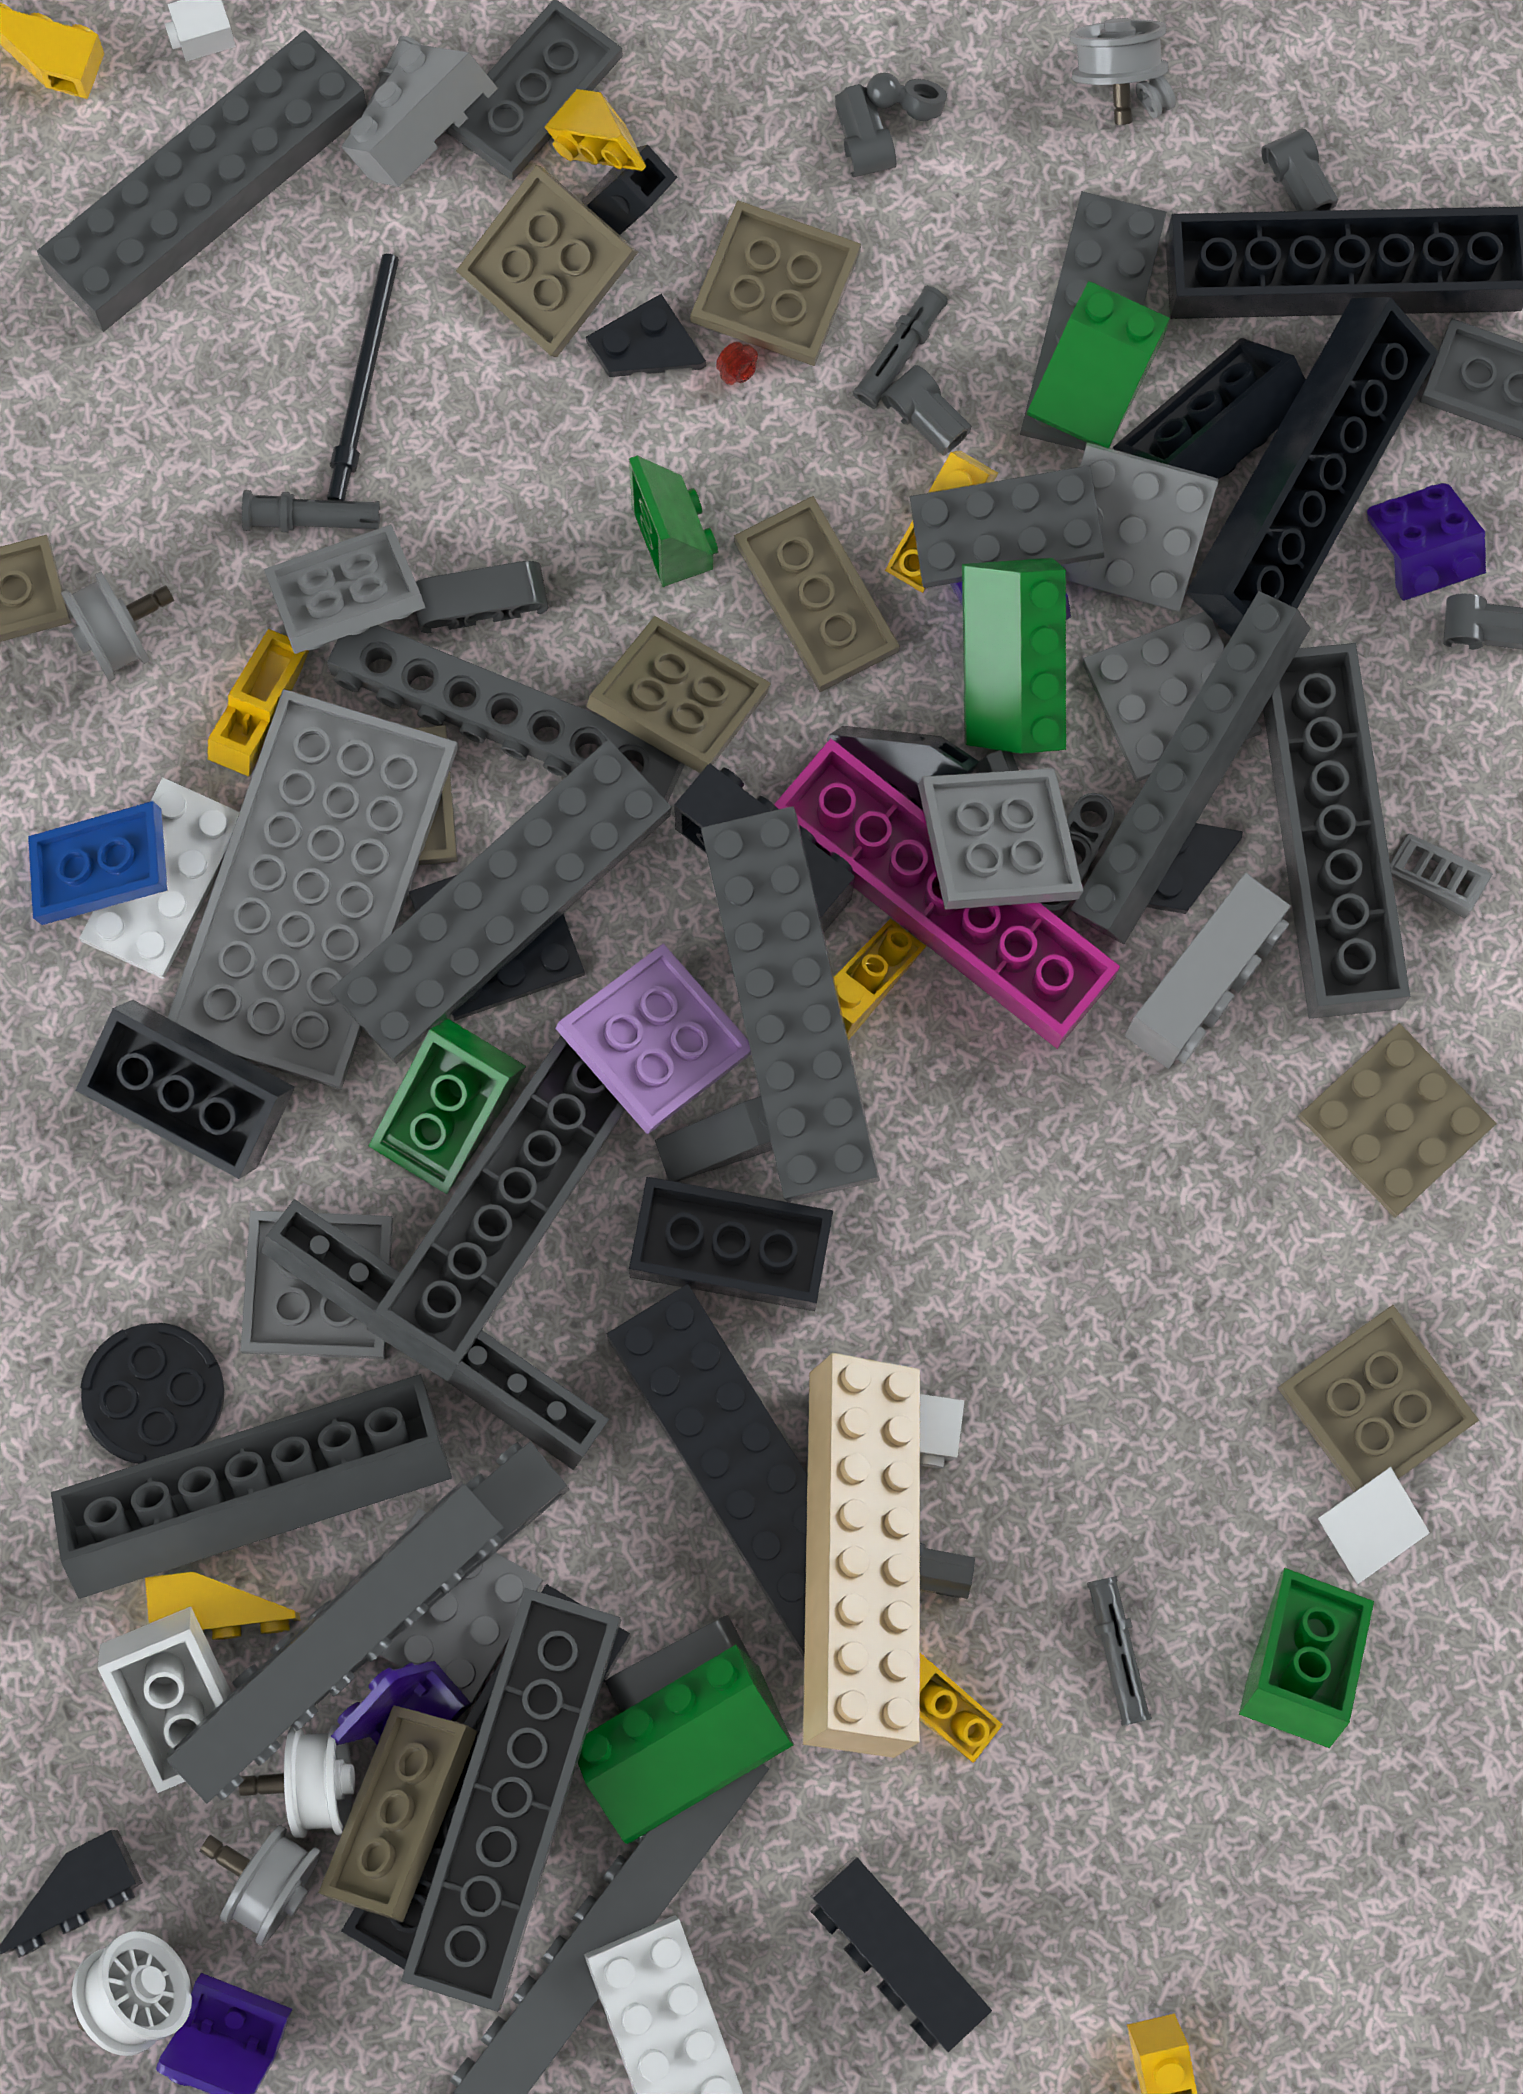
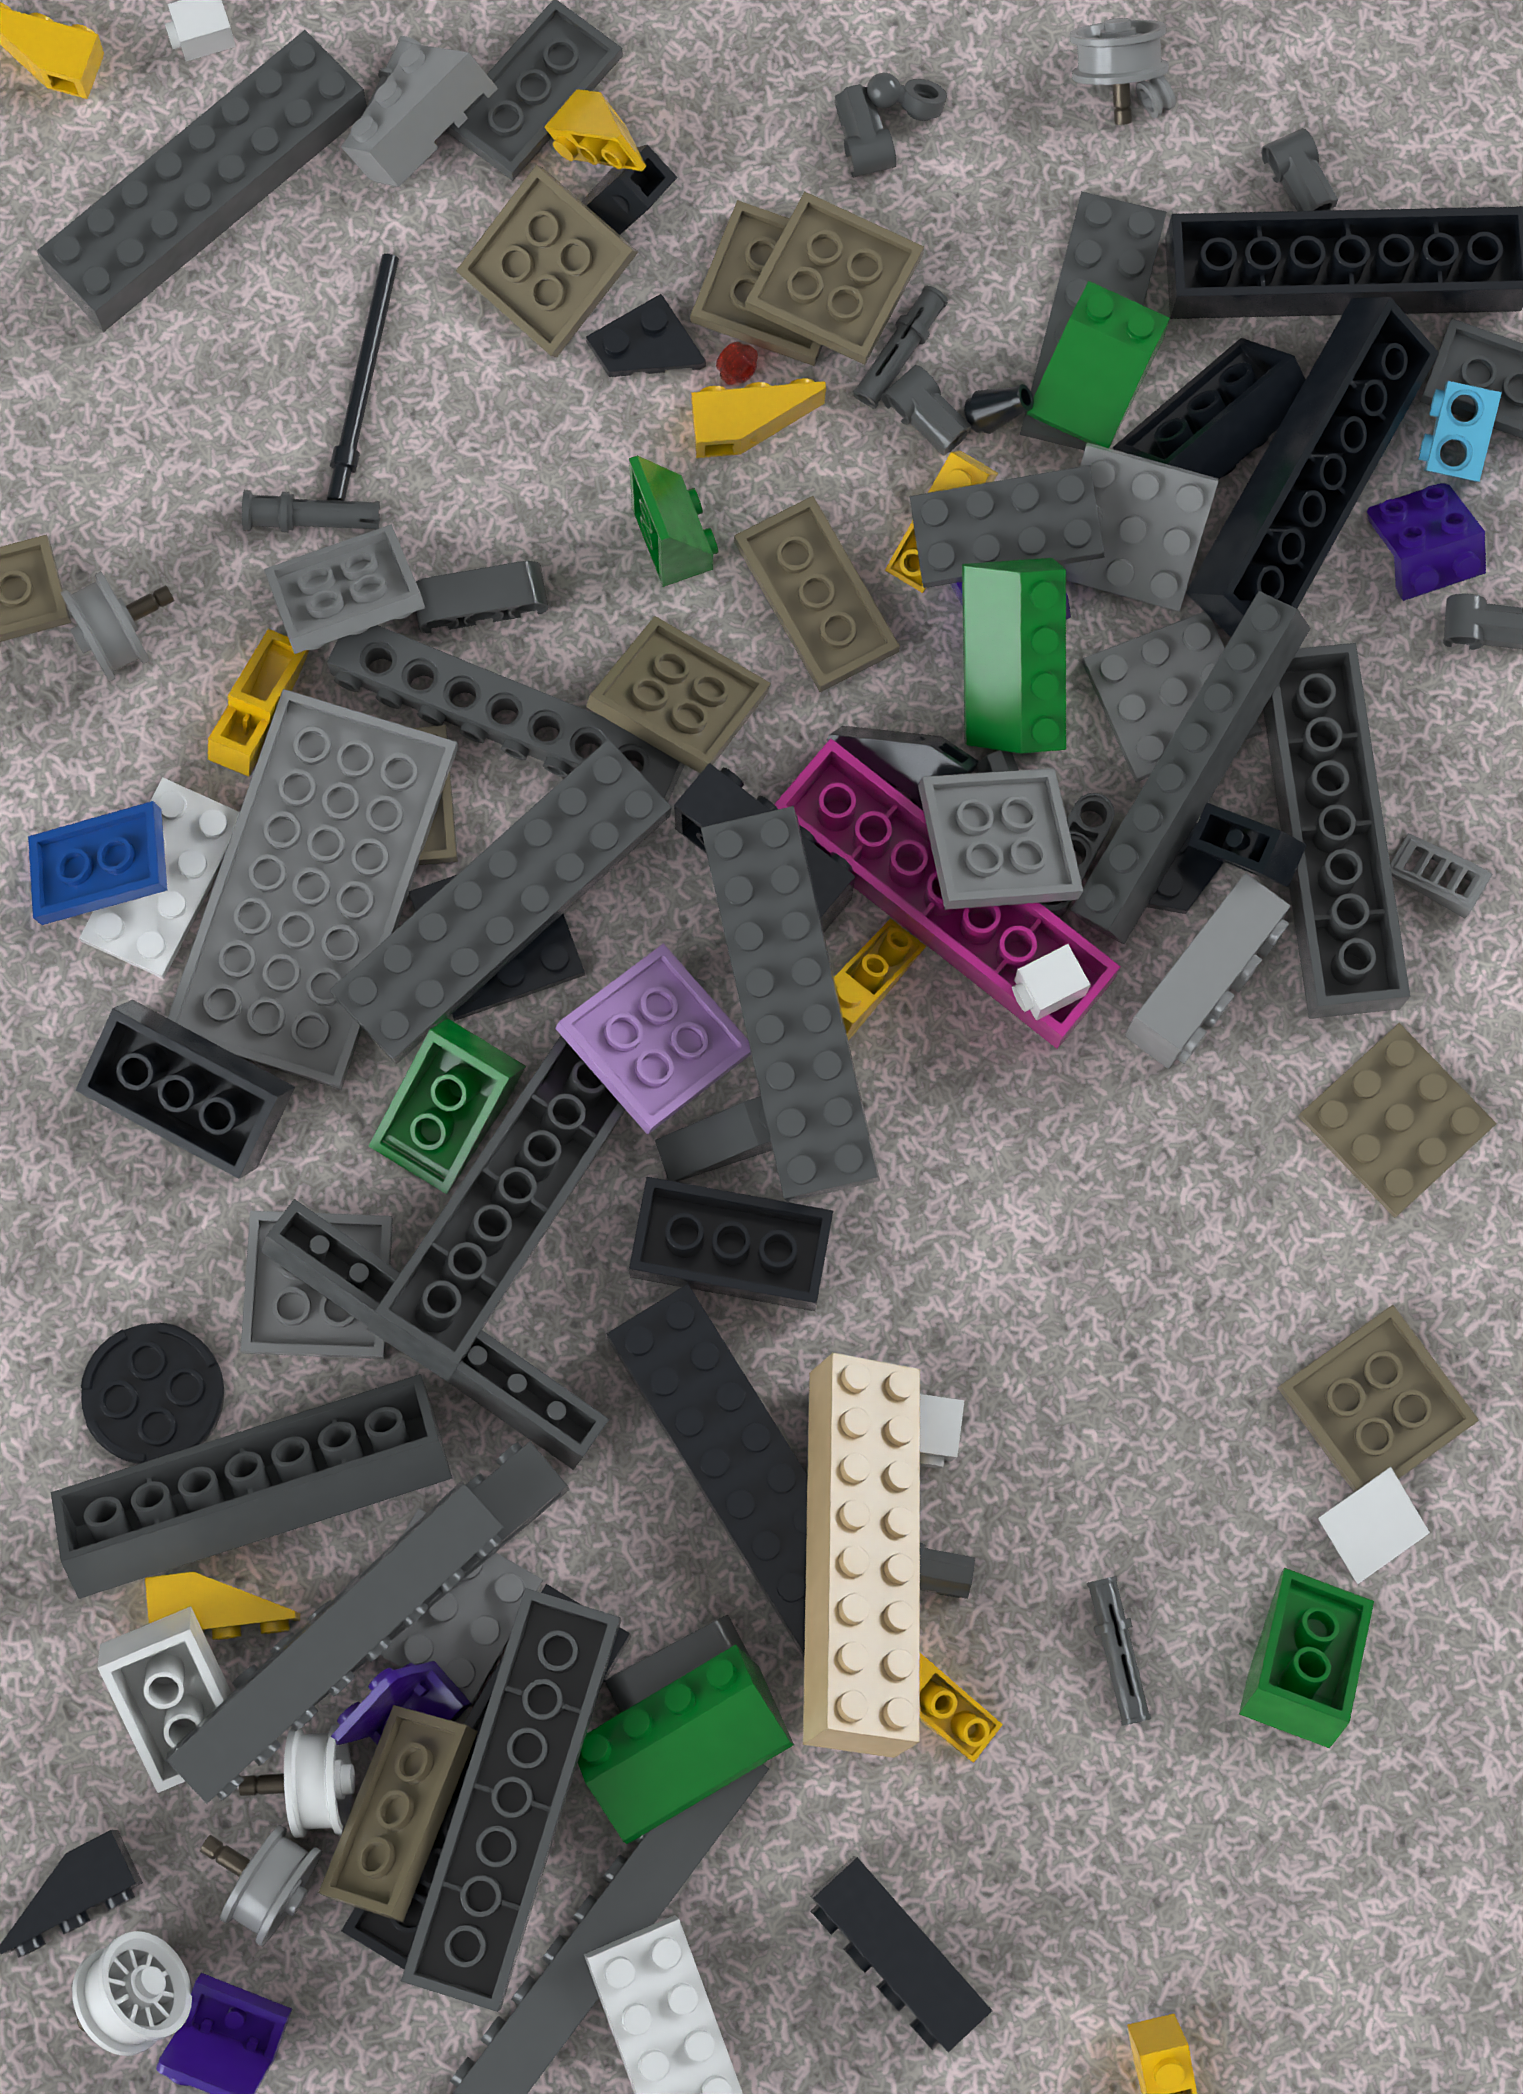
none -> yellow slope [691,378,826,458]
none -> dark tan plate [745,191,924,365]
none -> black cone [964,384,1034,434]
none -> white brick [1012,944,1091,1021]
none -> black brick [1188,803,1307,887]
none -> medium azure brick [1418,381,1502,482]

